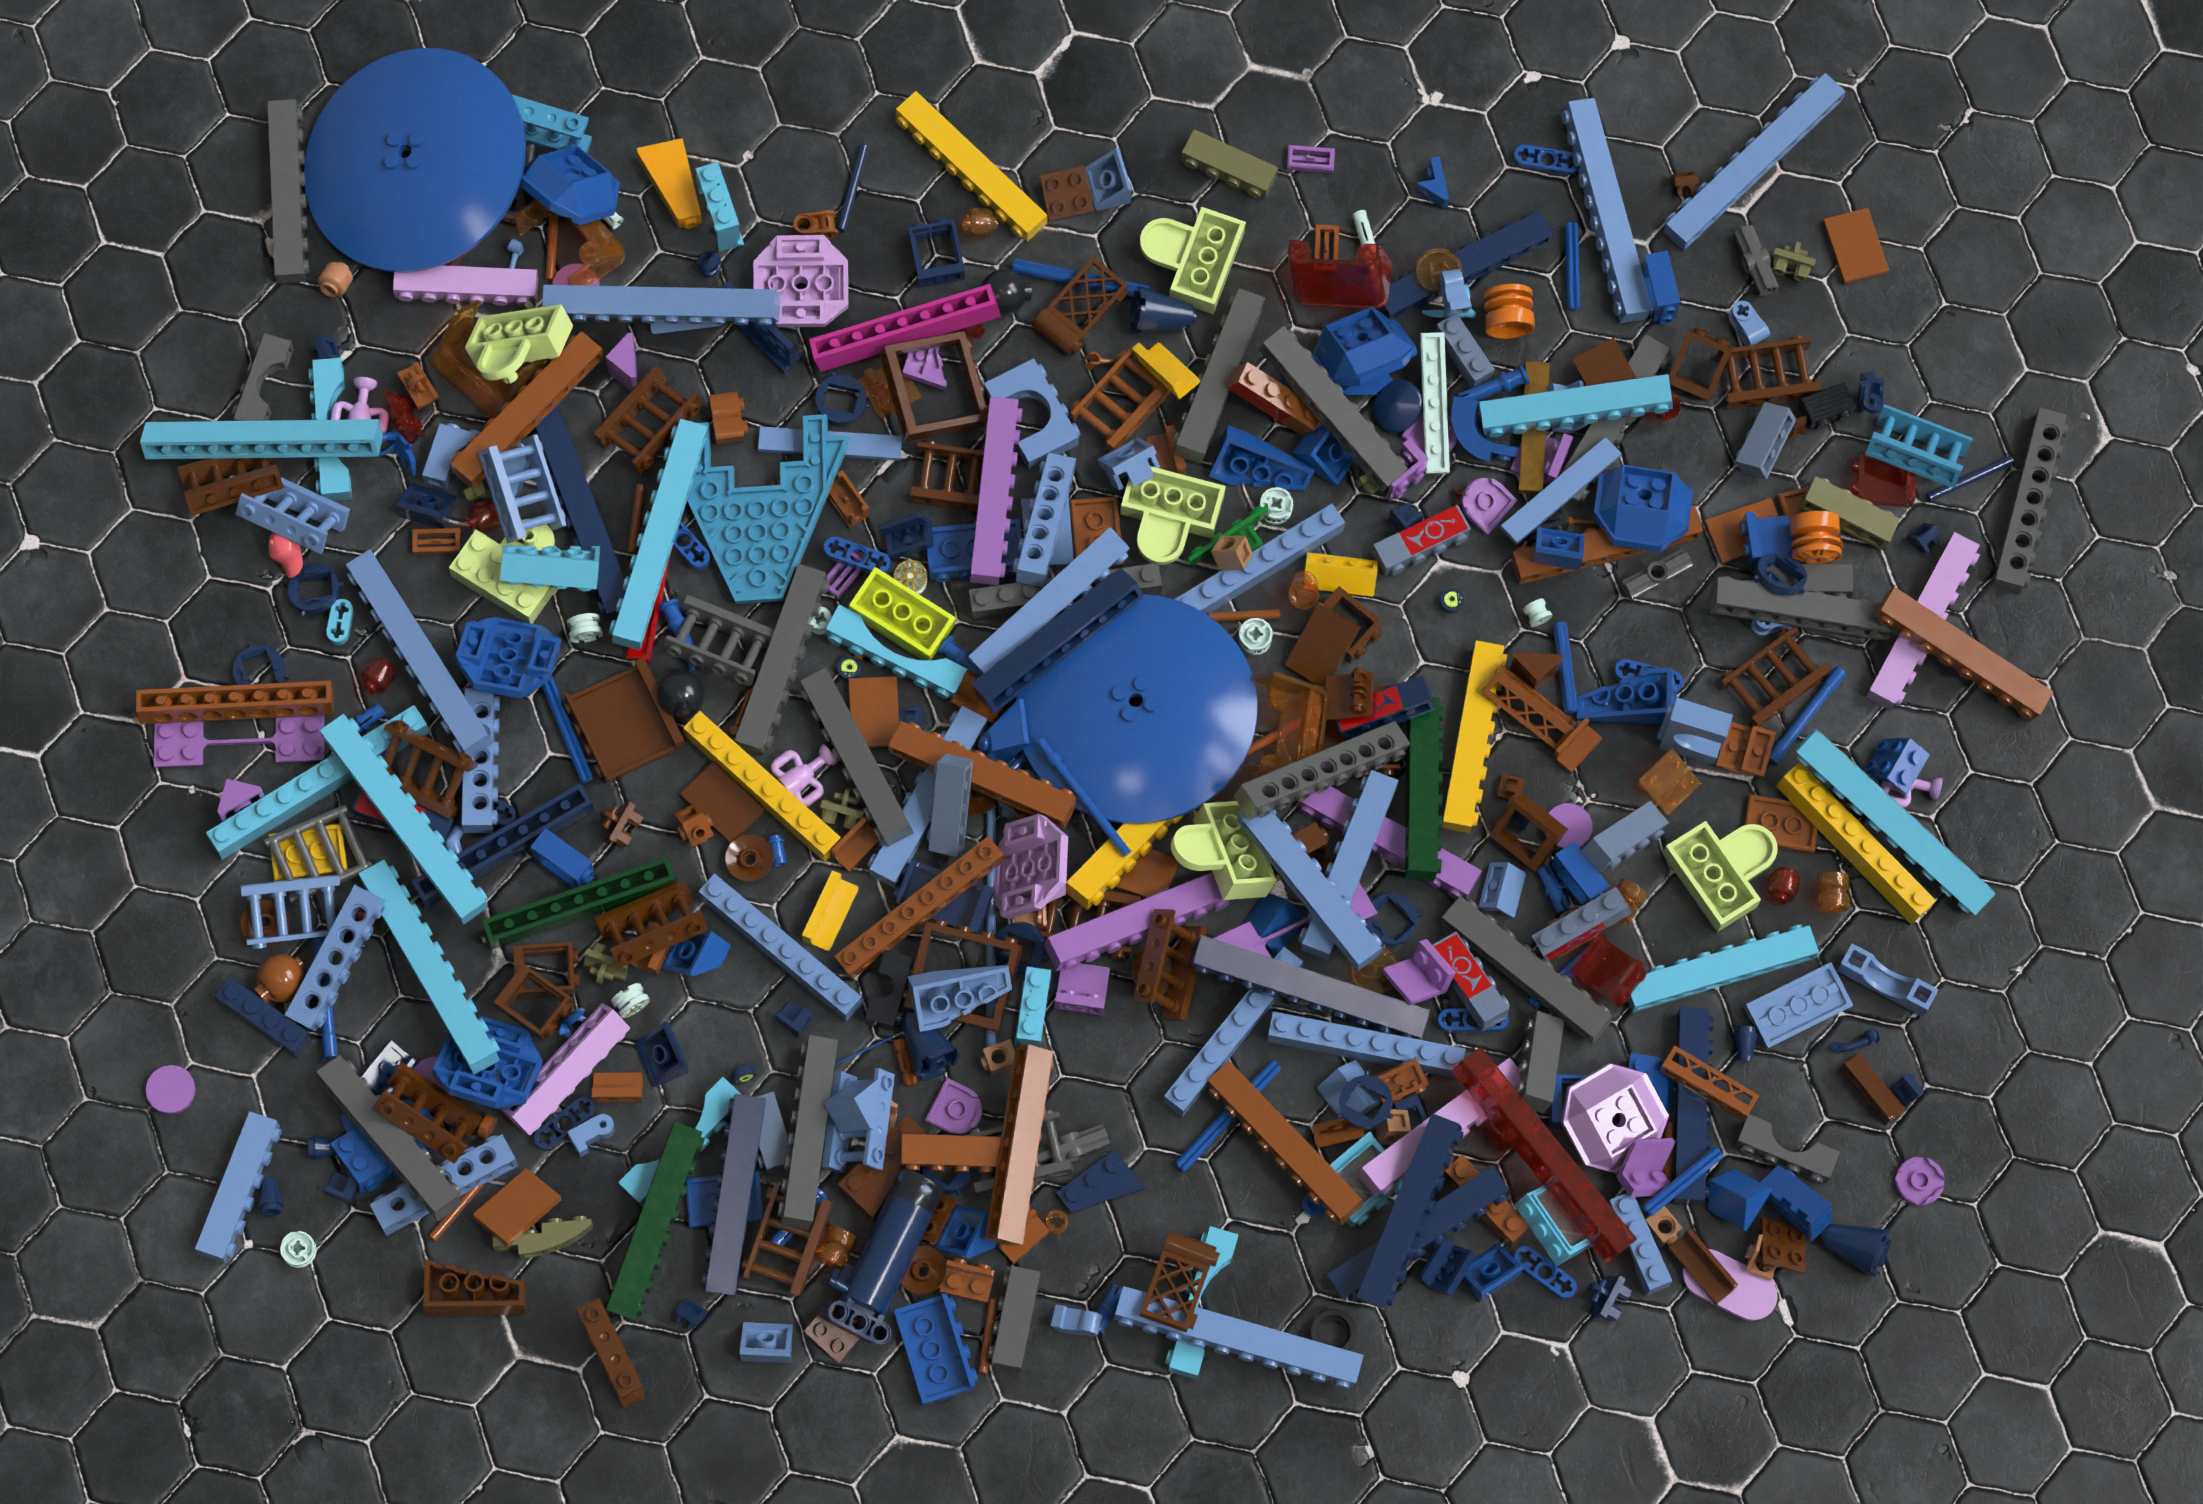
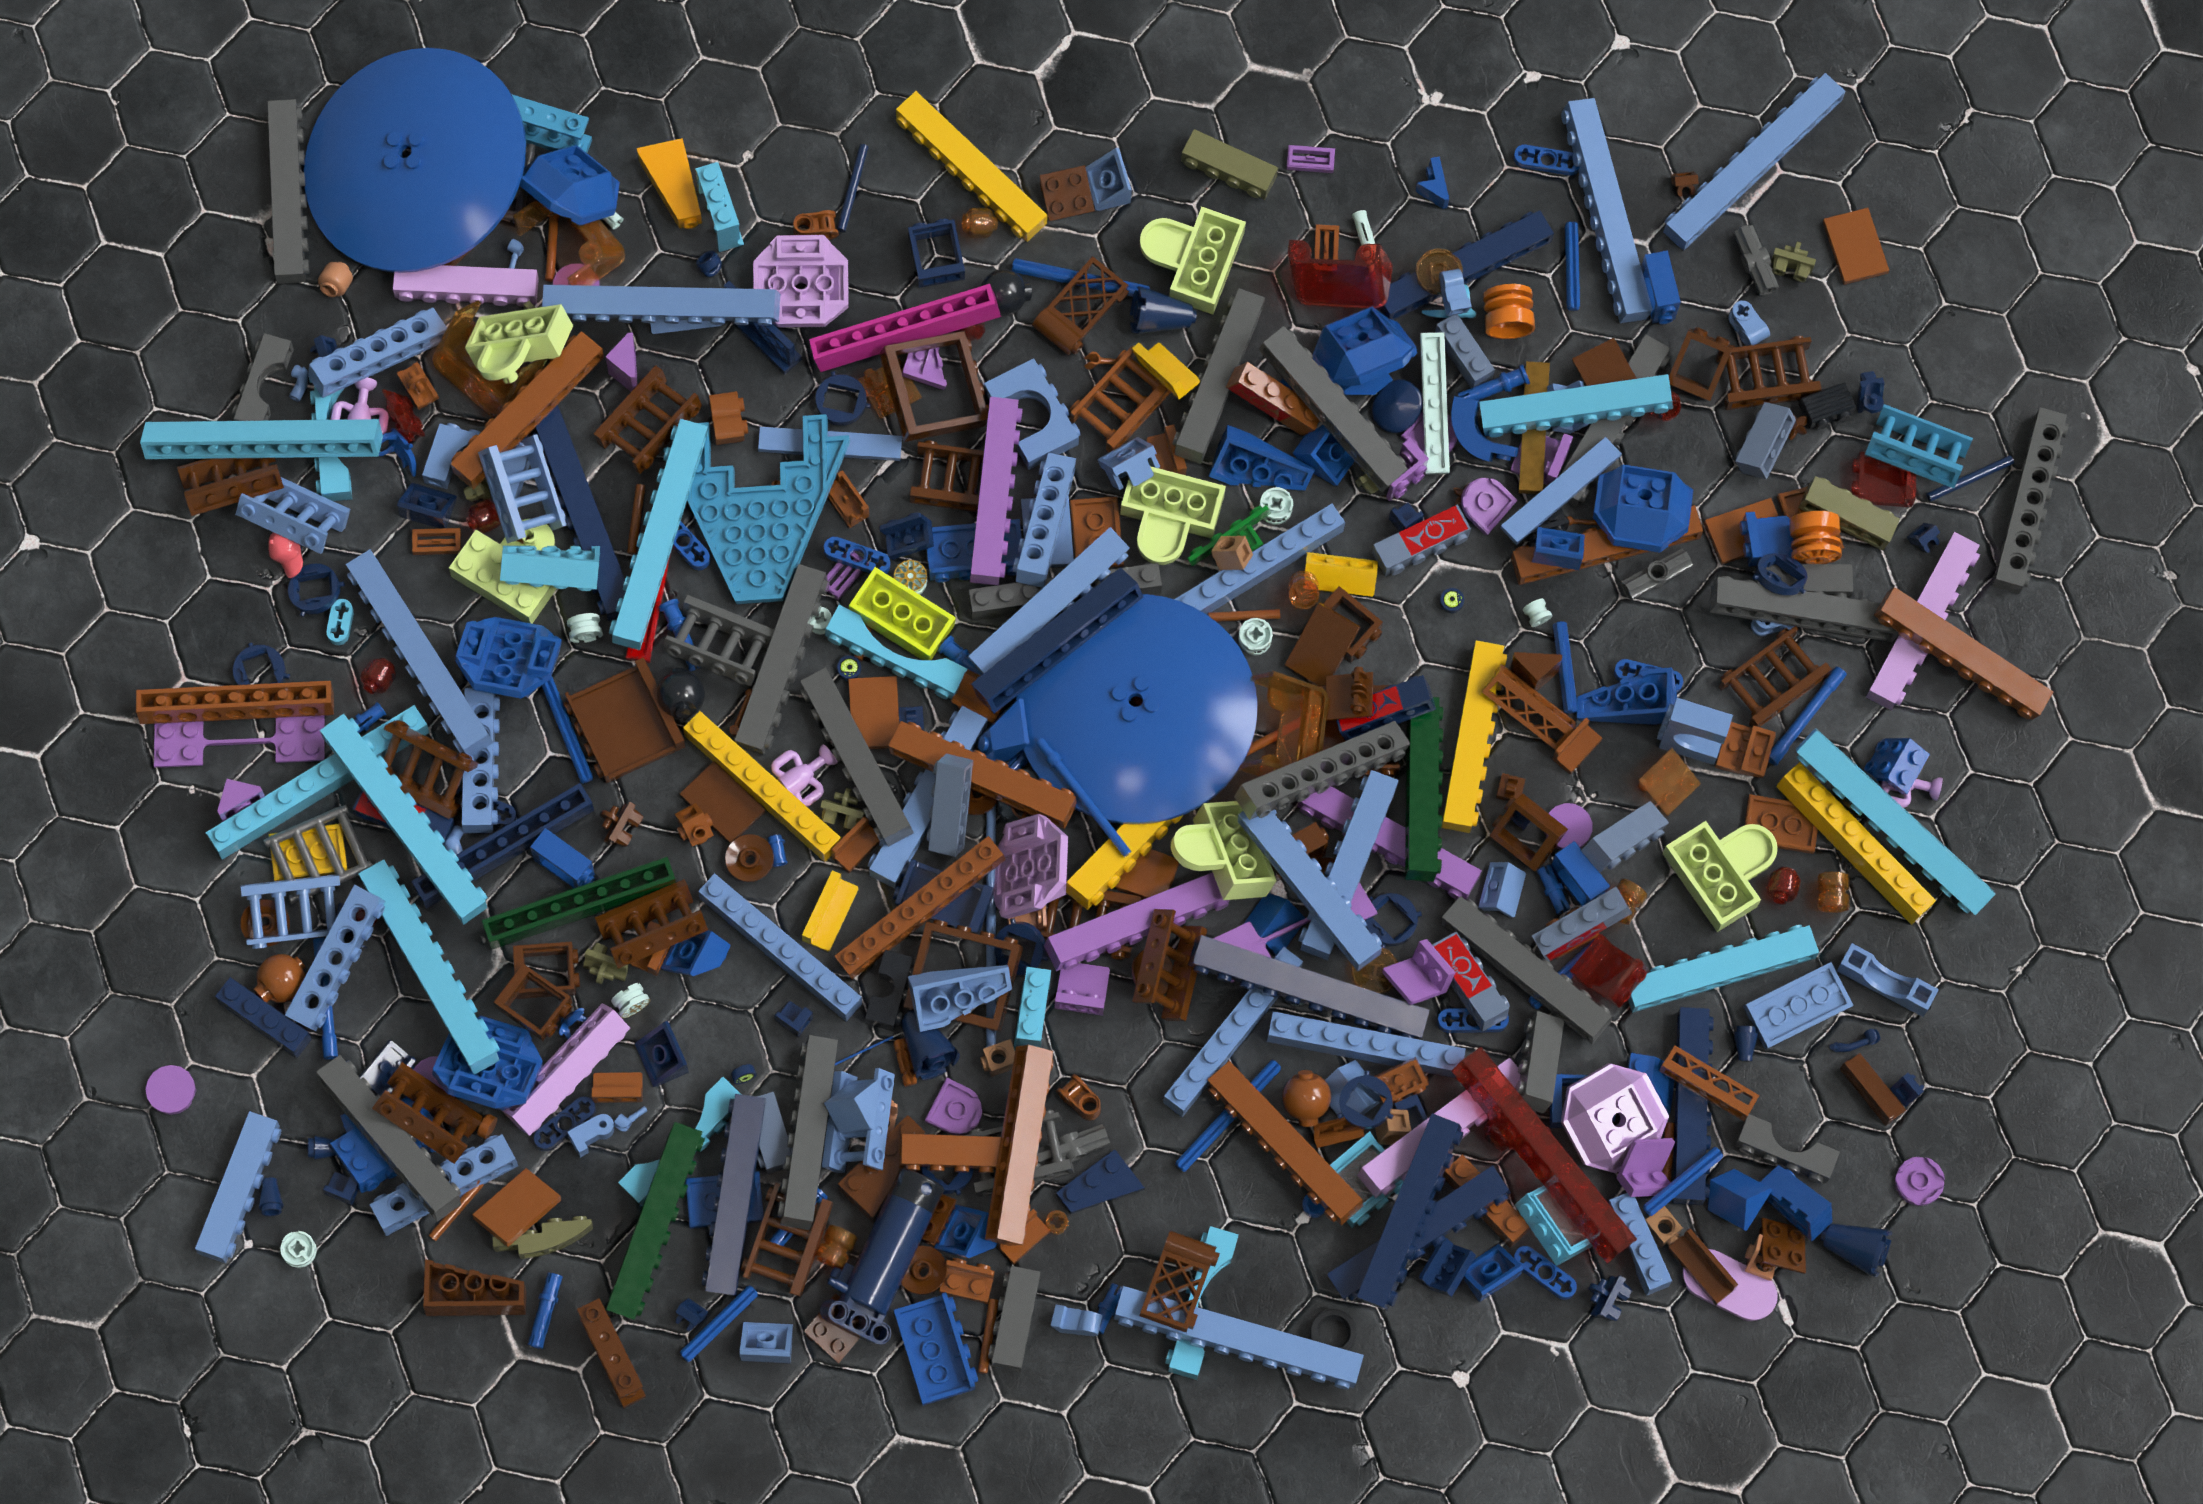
none -> medium blue arm [289,365,308,402]
none -> medium blue brick [308,308,448,398]
none -> blue pin [527,1272,563,1349]
none -> medium blue hand [614,1106,647,1132]
none -> blue axle [680,1285,758,1362]
none -> dark orange piece [1056,1074,1101,1121]
none -> dark orange brick [1282,1070,1331,1127]

